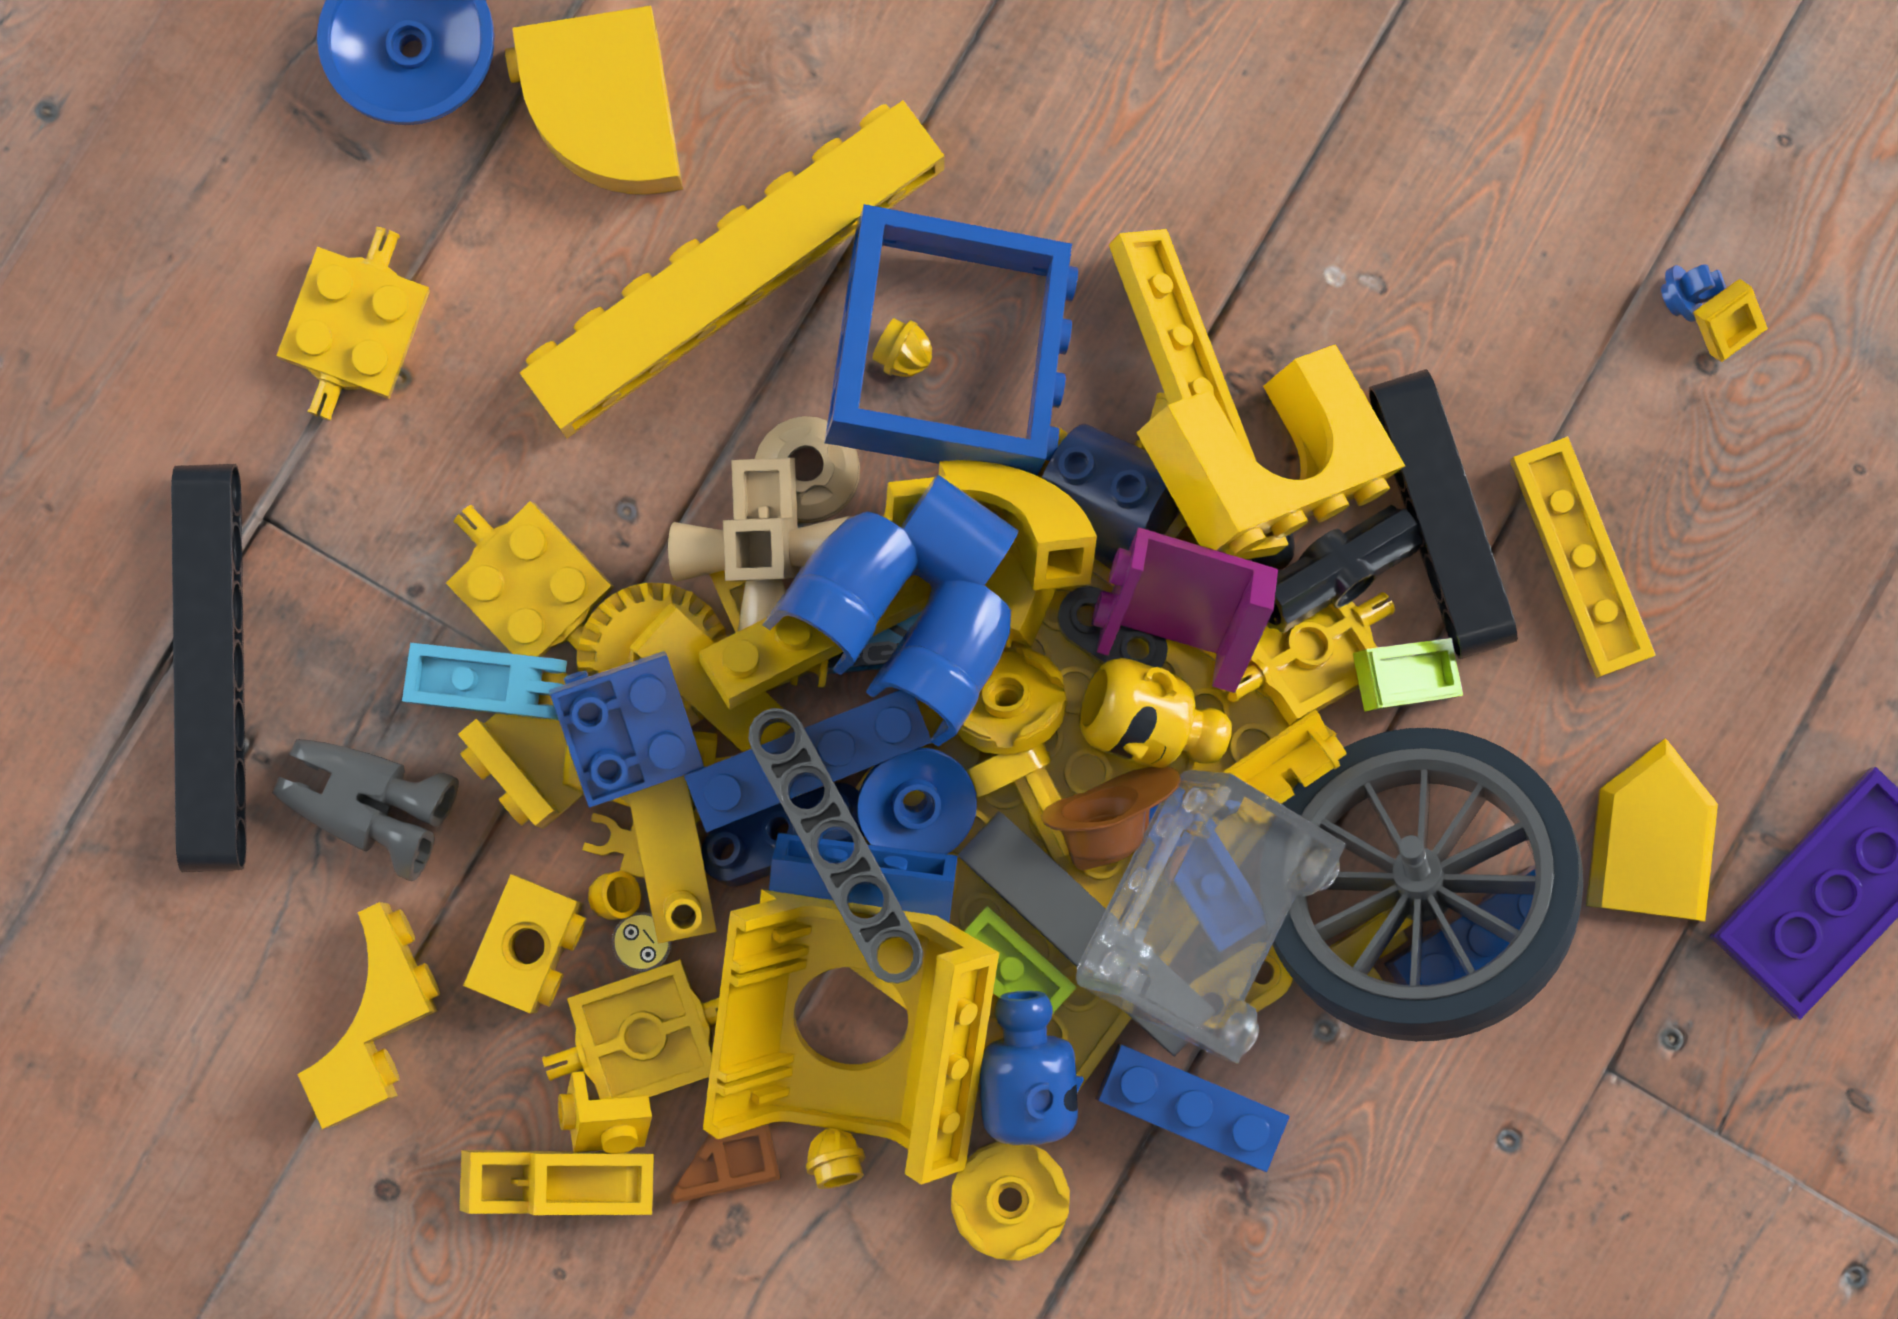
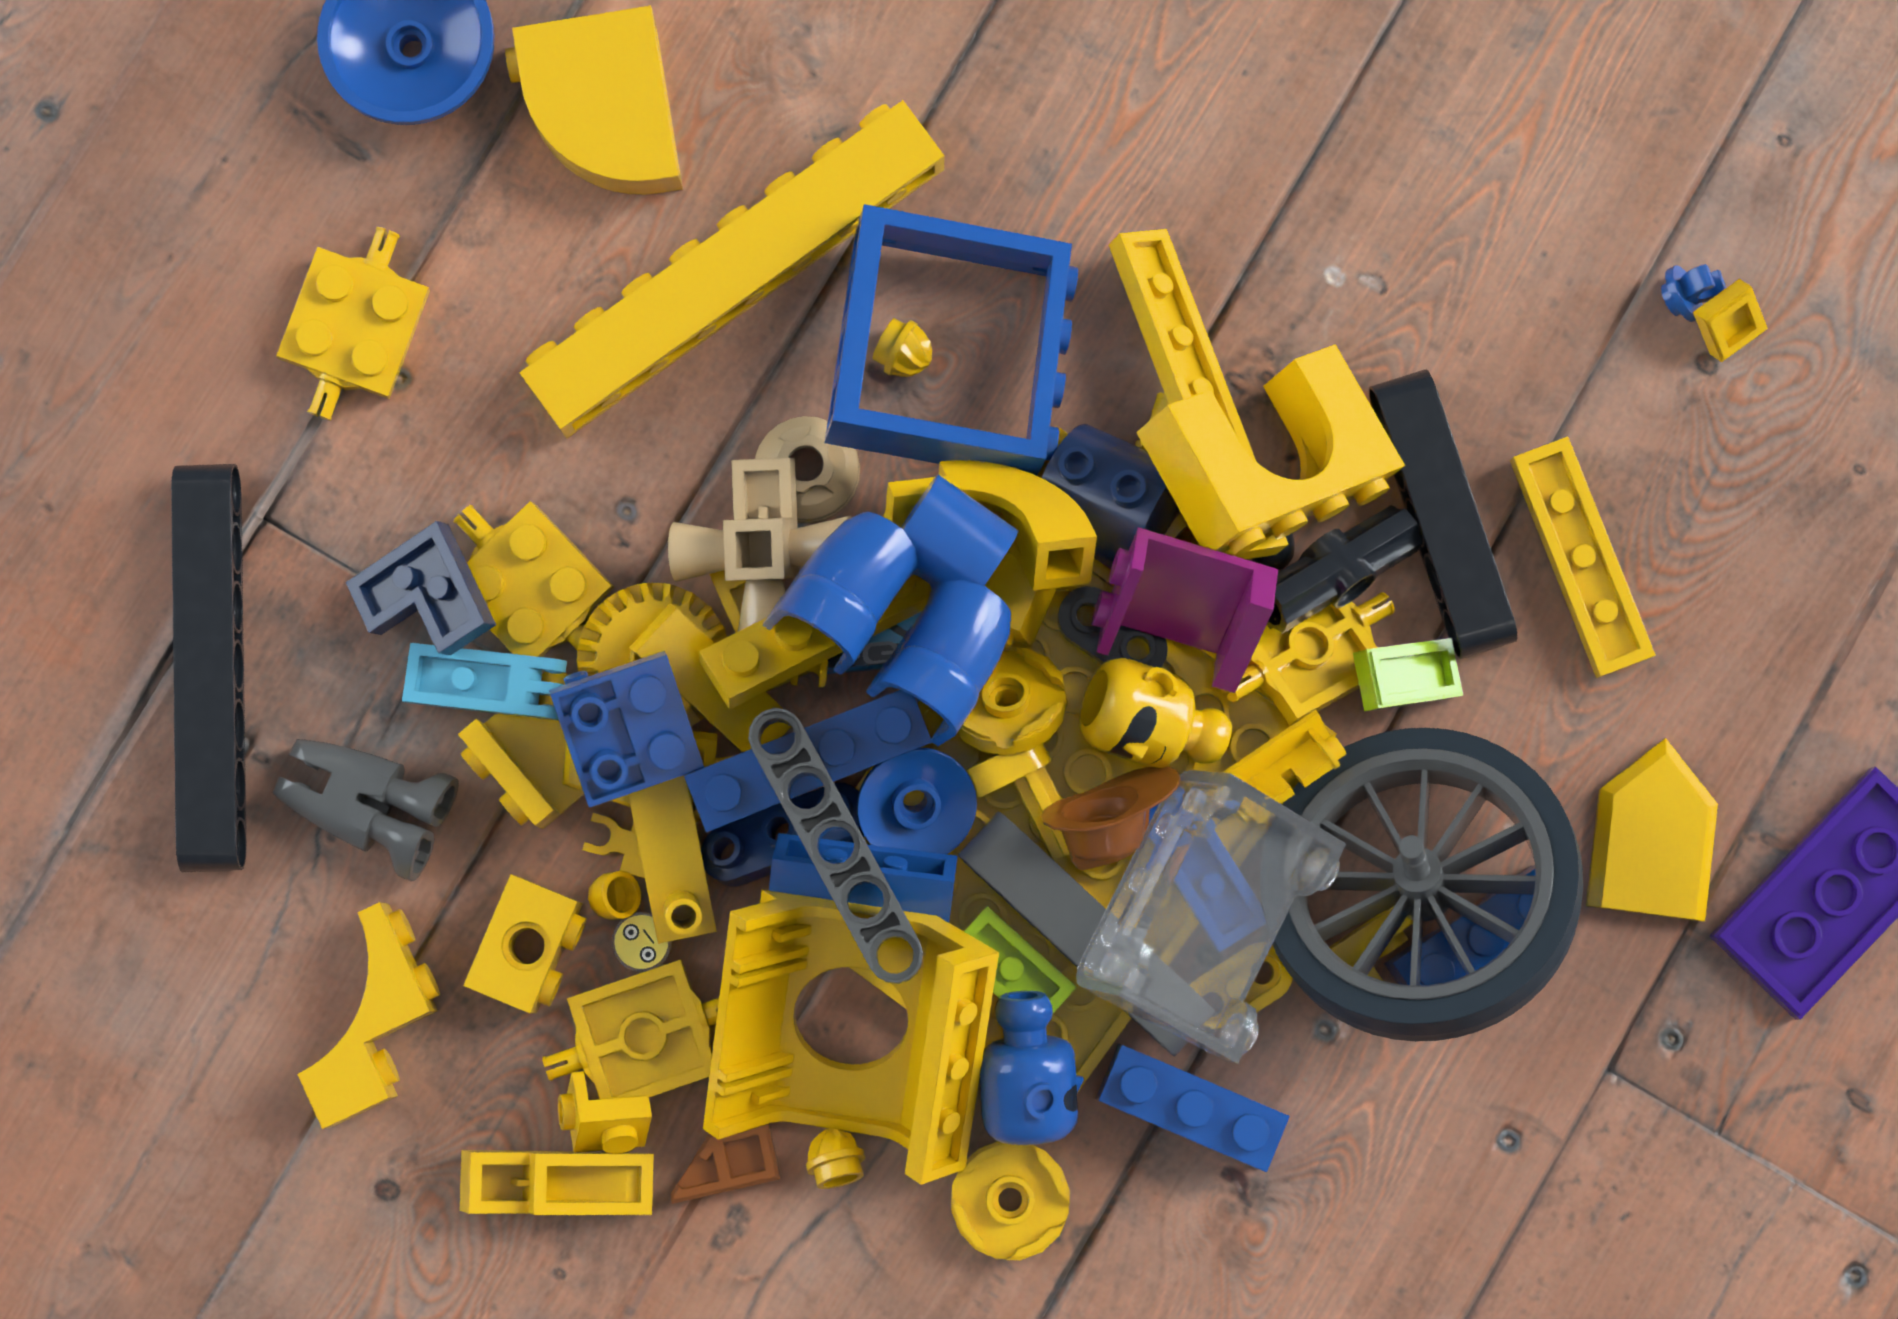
none -> plate [345,521,496,656]

